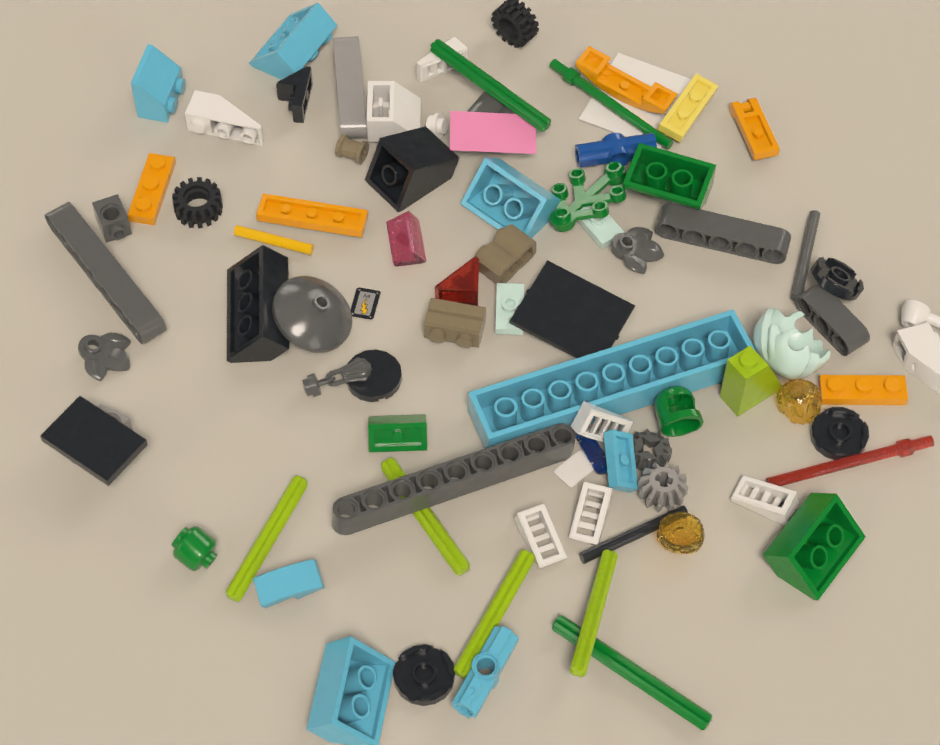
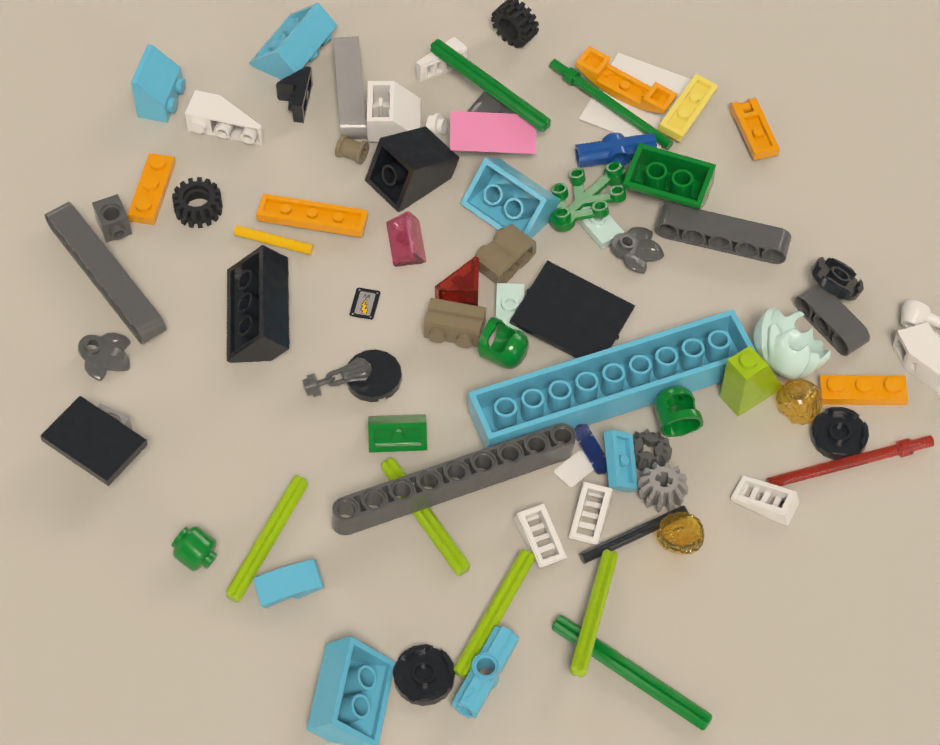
dark grey dish [272,276,352,353] -> none
white slope [571,401,633,443] -> none
green slope [763,492,866,601] -> none
dark grey bar [791,210,820,301] -> none
none -> green helmet [478,317,529,369]

